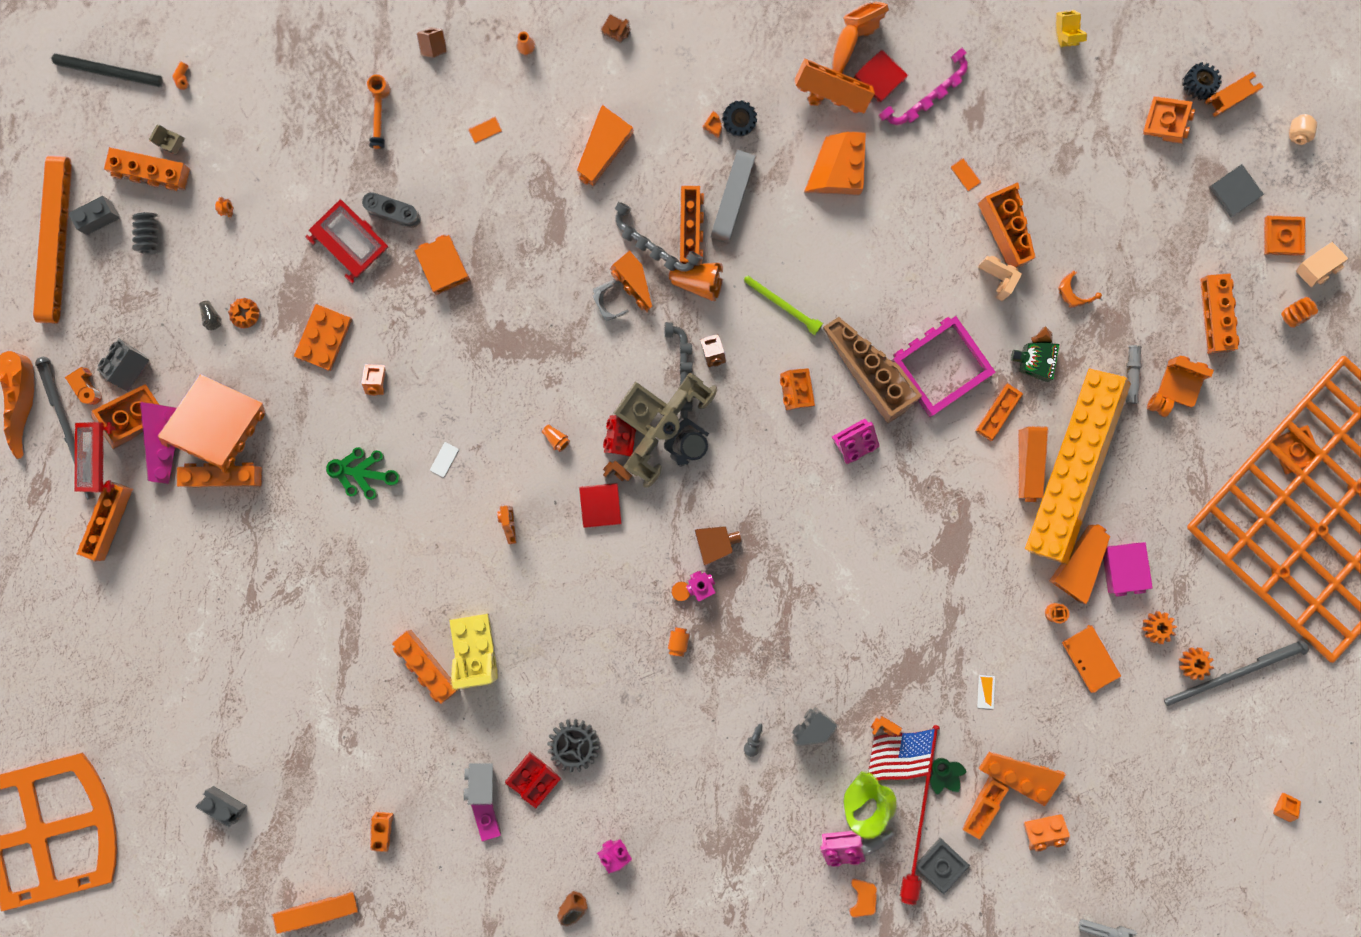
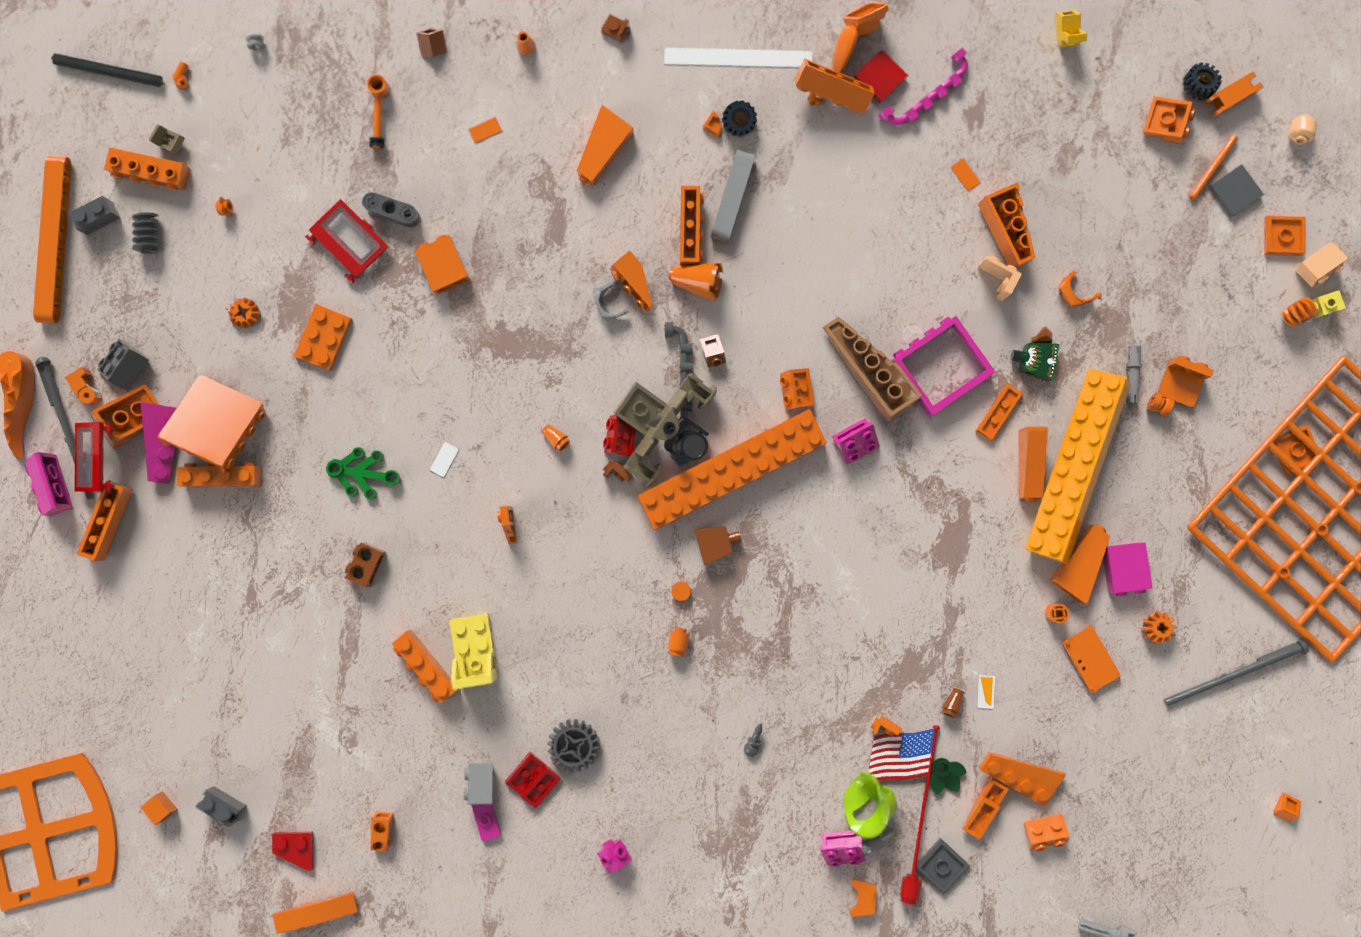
clear smoke cone [199,300,222,330] -> none
bracket [362,365,386,396] -> none
dark orange rock [557,891,588,926] -> none
red slope [579,483,622,528] -> none
dark grey bar [615,201,703,272] -> none
dark pink brick [686,570,715,602] -> none
lime piece [744,276,823,336] -> none
dark grey slope [792,707,838,746] -> none
orange wedge [804,132,866,195] -> none
orange gear [1179,647,1214,680] -> none
orange brick [1200,273,1240,354] -> none
none -> dark pink slope [25,452,73,516]
none -> orange panel [141,791,177,826]
none -> light grey bush [246,34,265,50]
none -> red wing [272,831,313,871]
none -> dark orange brick [345,543,386,587]
none -> orange brick [637,409,827,530]
none -> white sticker [664,48,812,67]
none -> dark orange cone [942,688,964,718]
none -> orange bar [1189,135,1238,200]
none -> light yellow brick [1312,290,1346,318]

